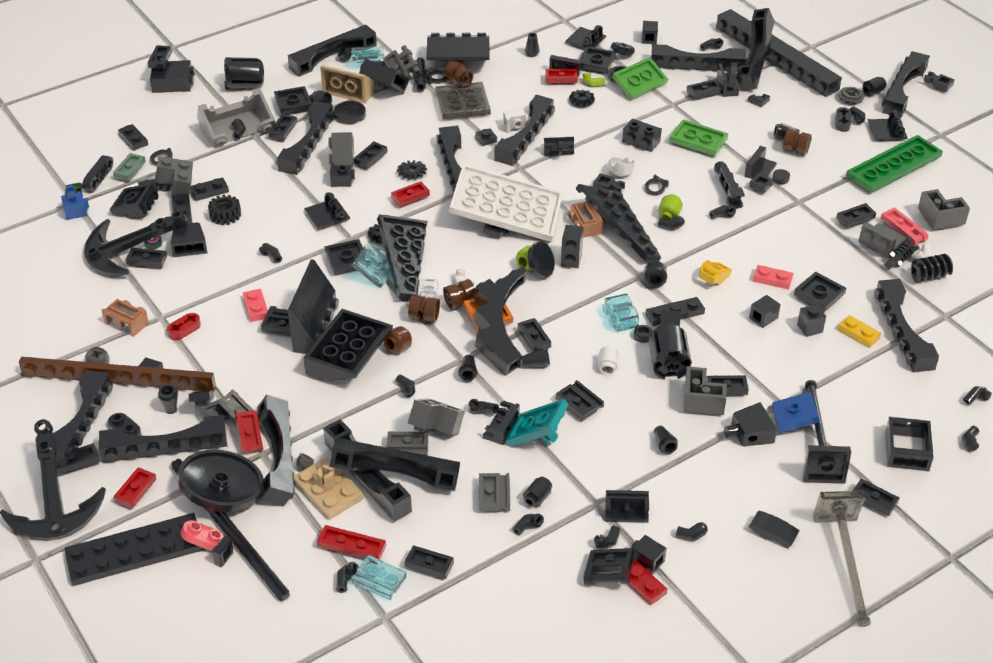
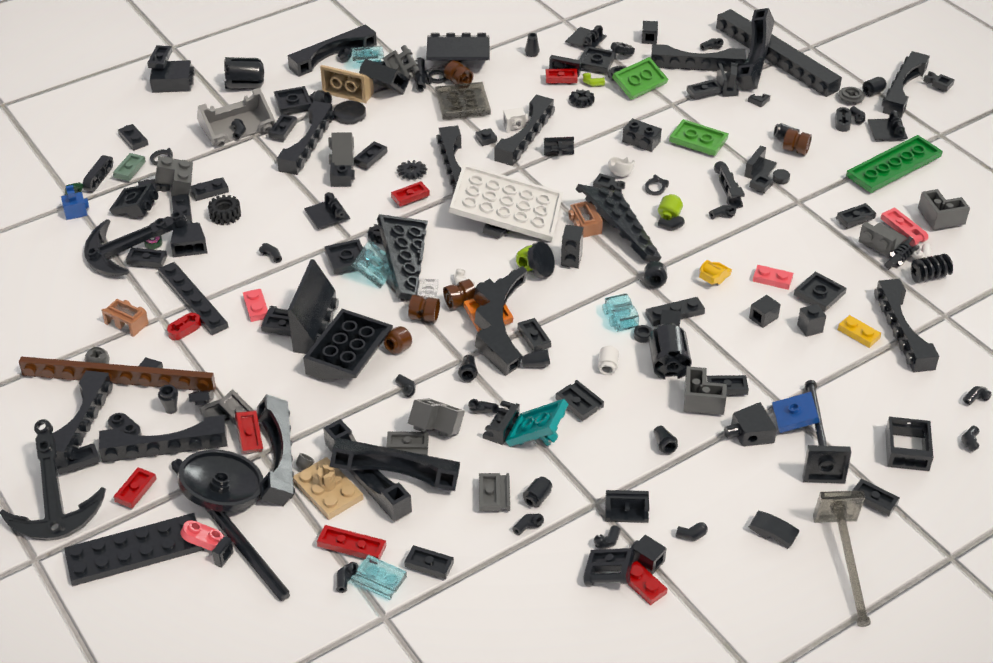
none -> black plate [158,262,229,335]

